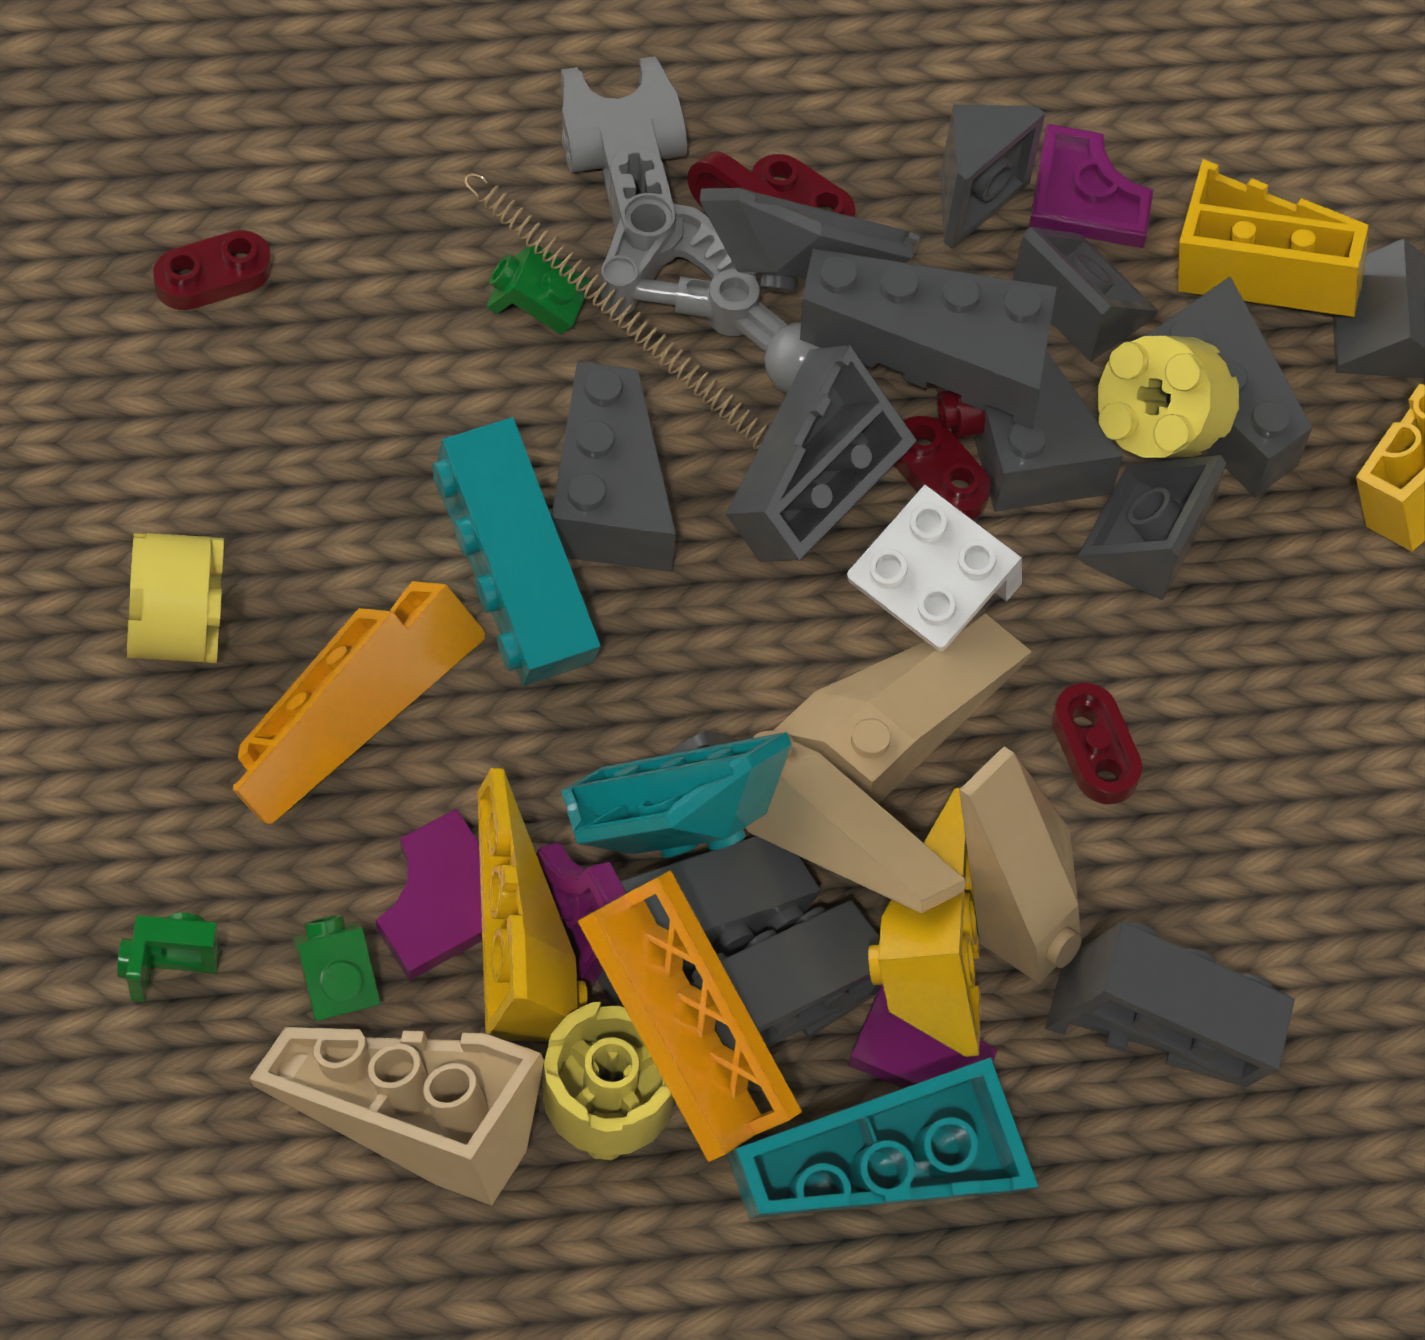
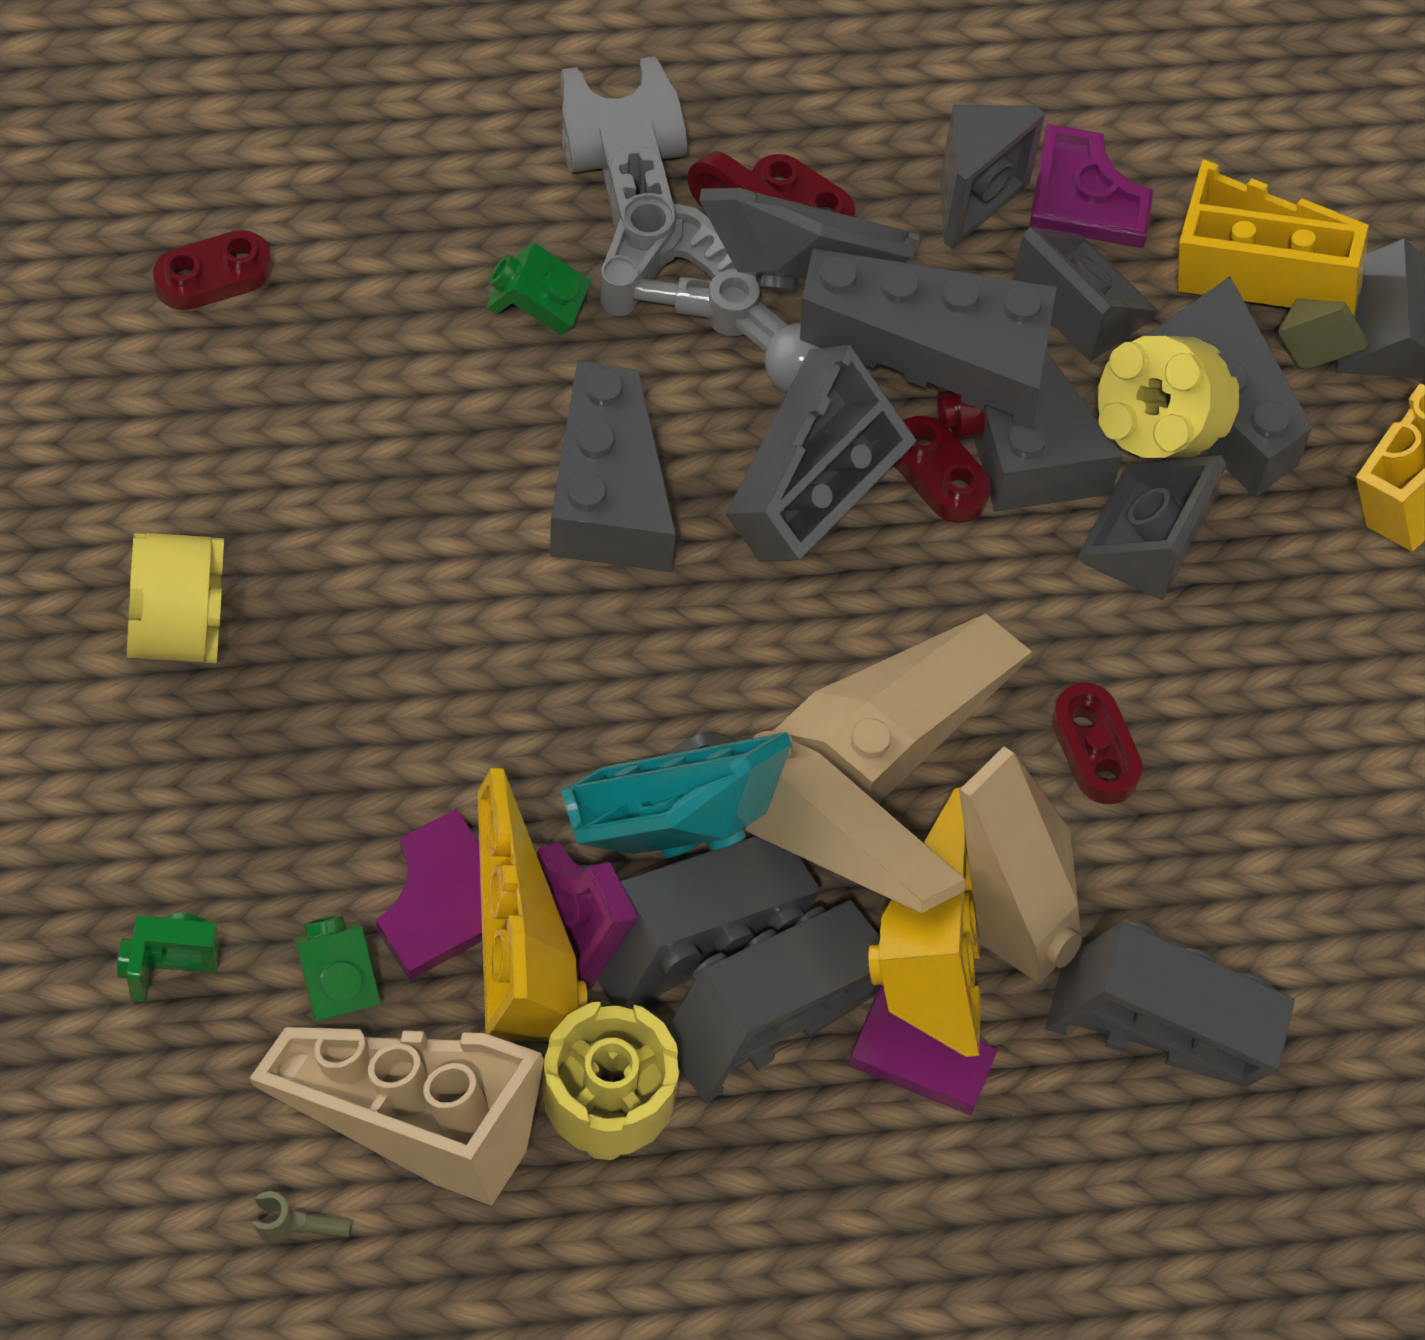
light orange wedge [233,581,485,824] -> none
teal wedge [432,417,601,686] -> none
tan piece [465,174,767,449] -> none
light orange fence [578,870,802,1162] -> none
teal wedge [726,1057,1038,1219] -> none
white bracket [847,485,1022,651] -> none
none -> olive hand [251,1191,351,1243]
none -> olive slope [1278,299,1369,369]

